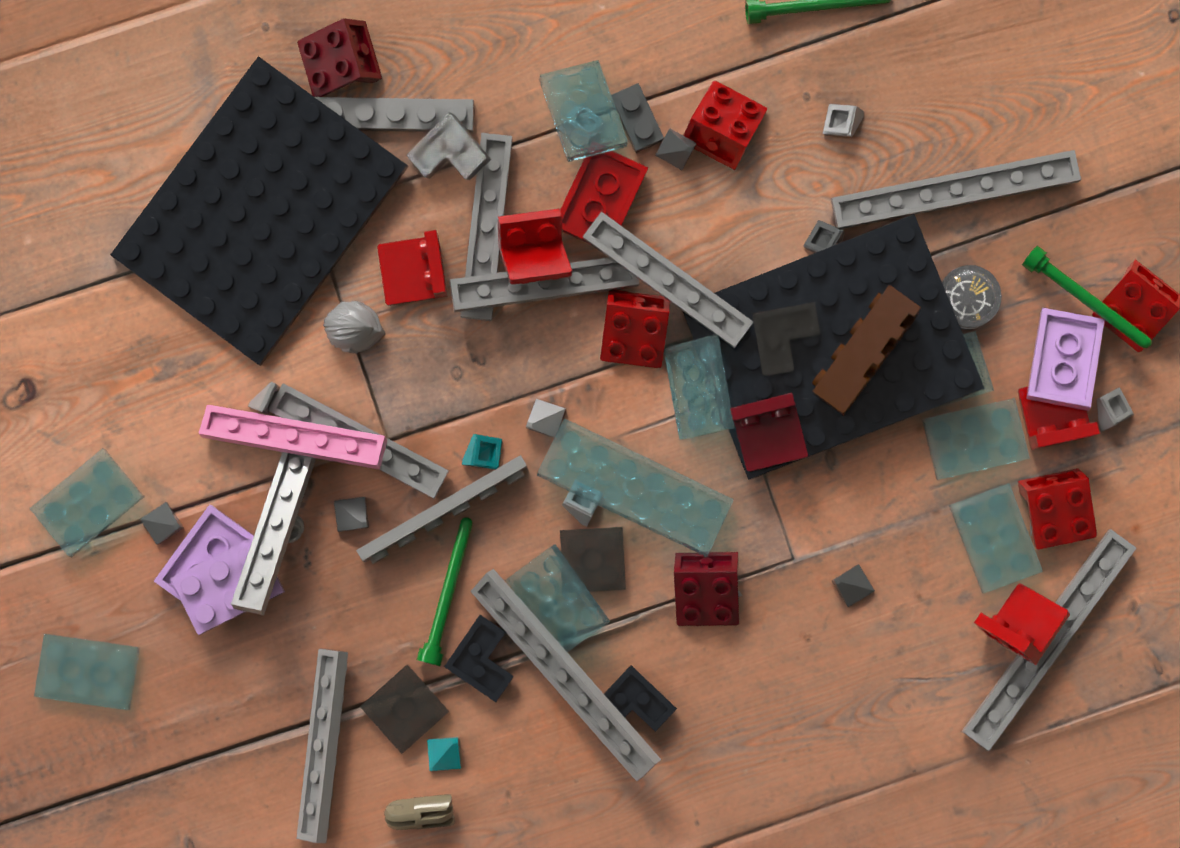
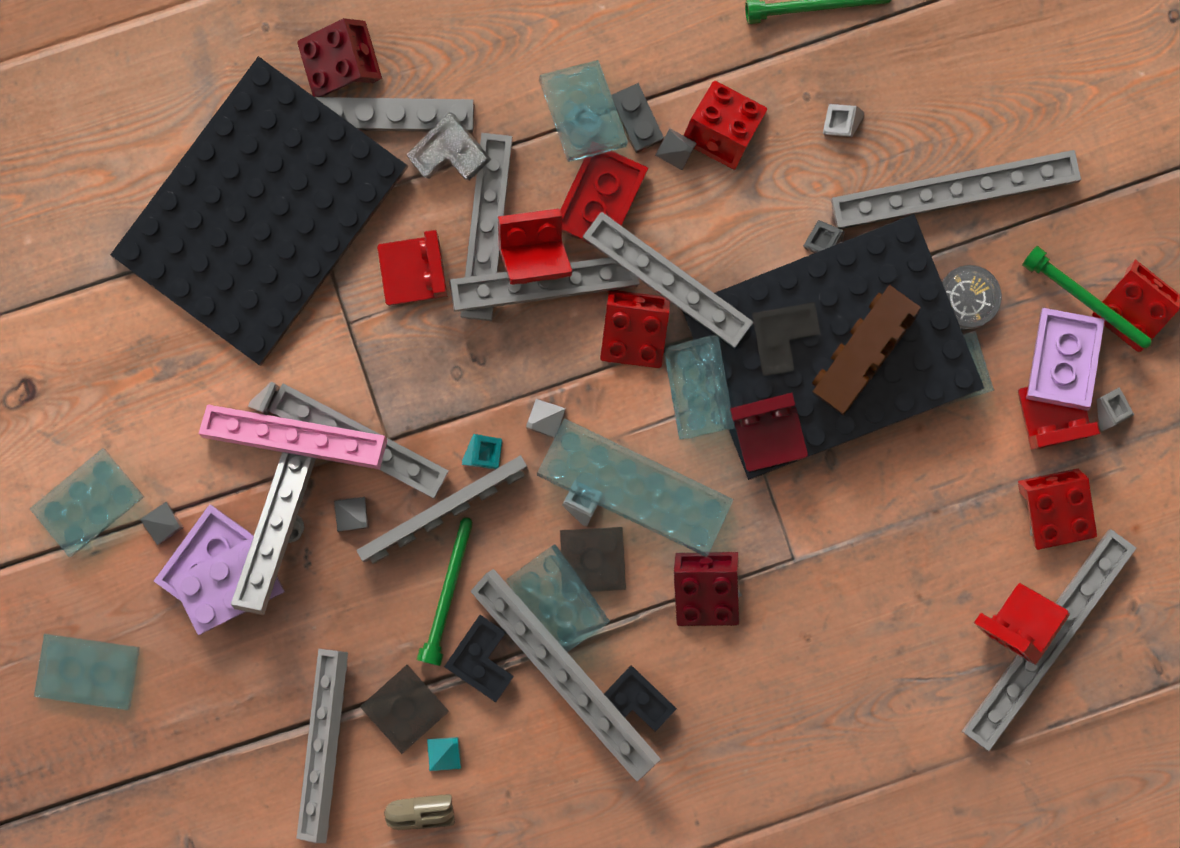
light grey hair [323,301,385,354] -> none
dark grey slope [832,564,875,607] -> none
clear light blue plate [922,398,1030,480] -> none
clear light blue plate [949,483,1043,593] -> none

